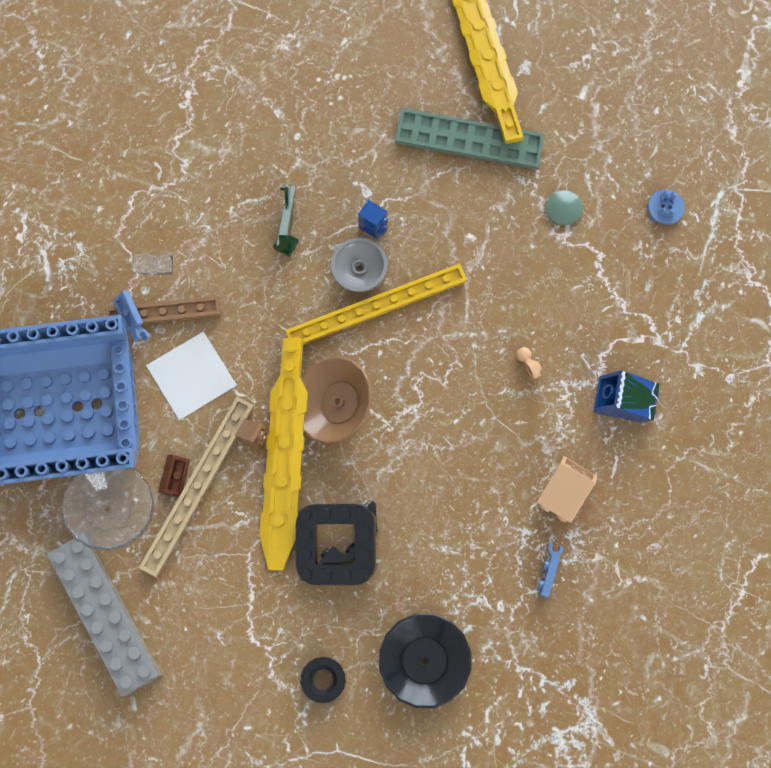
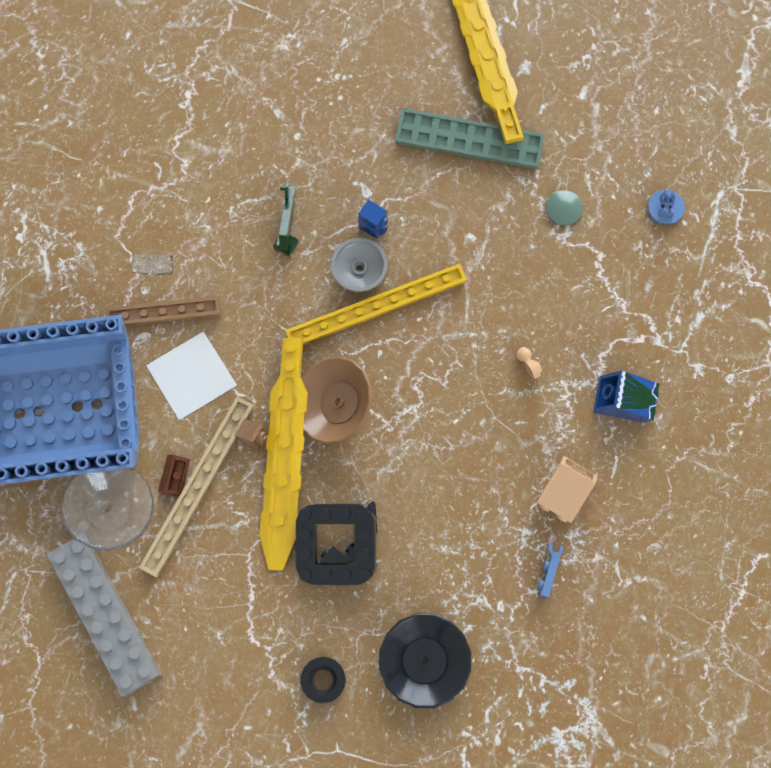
medium blue plate [113,290,149,342] -> none

